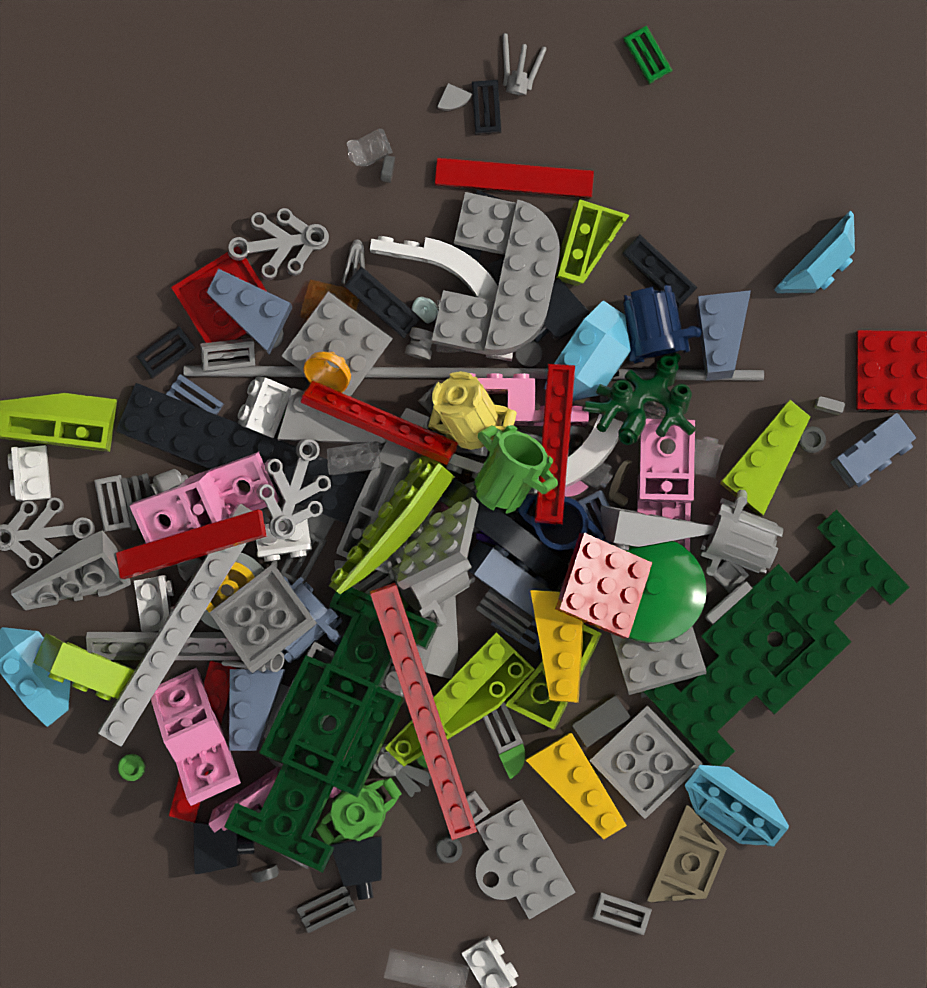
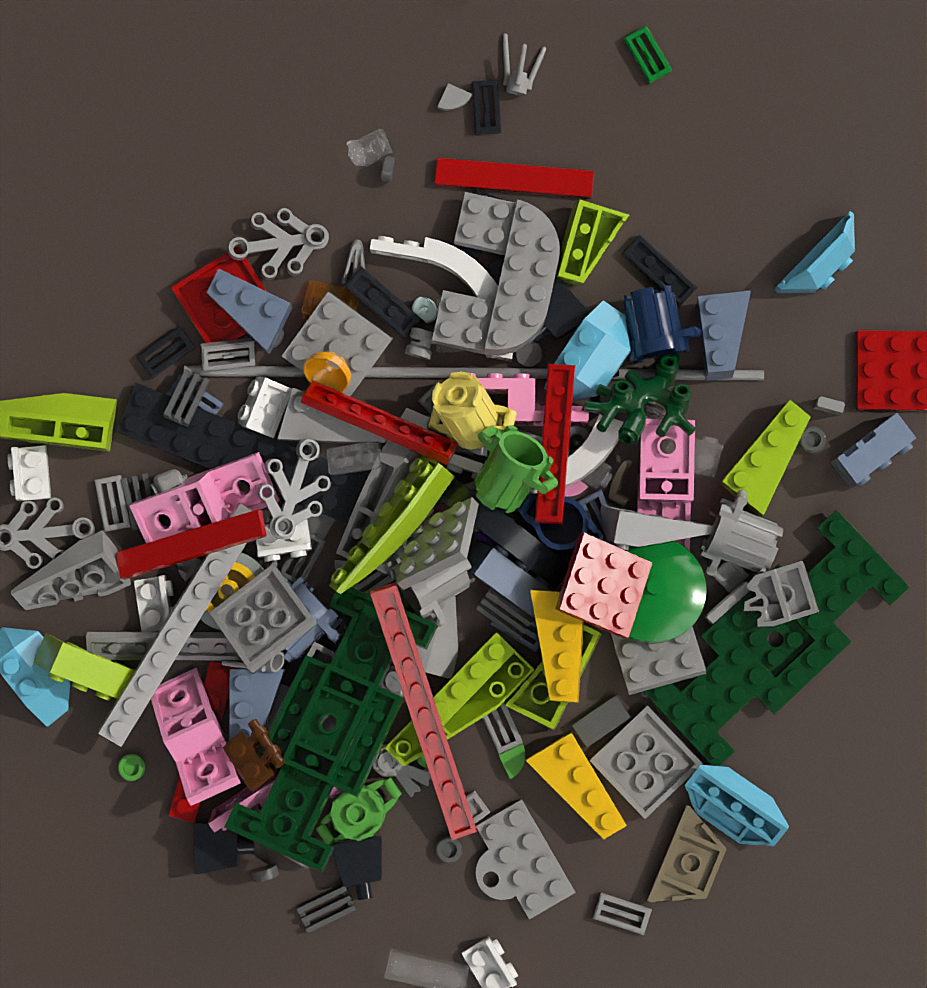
none -> dark grey tile [164,369,210,427]
none -> reddish brown plate [223,719,285,791]
none -> light grey plate [744,561,819,627]

